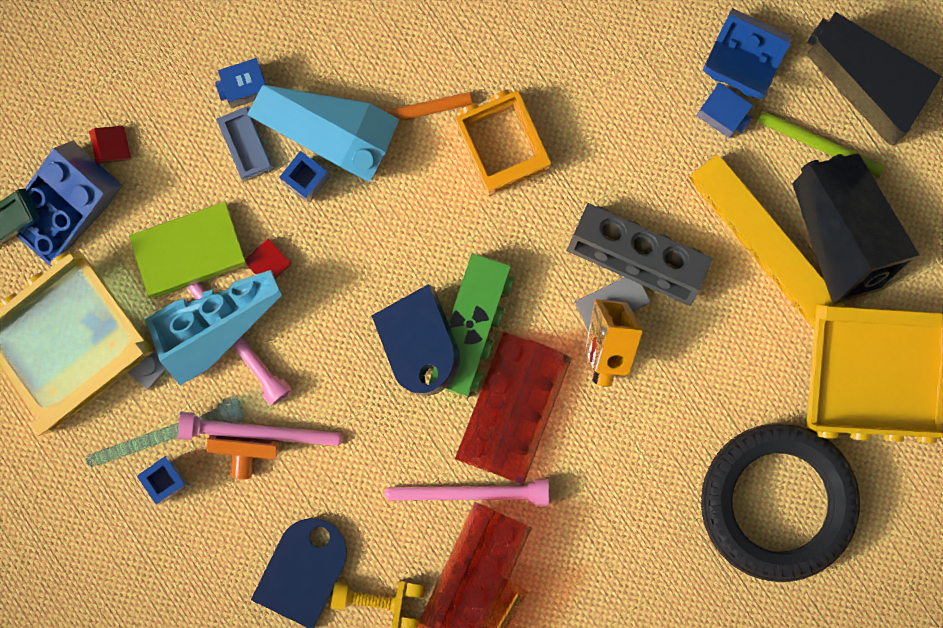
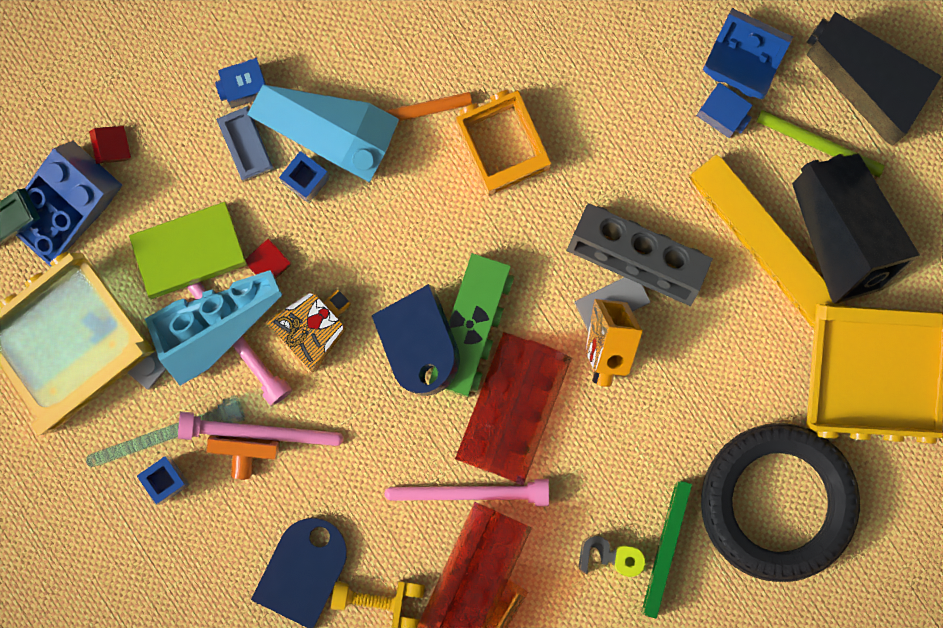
none -> torso [266,289,351,372]
none -> leg [578,535,645,577]
none -> green tile [641,481,692,619]

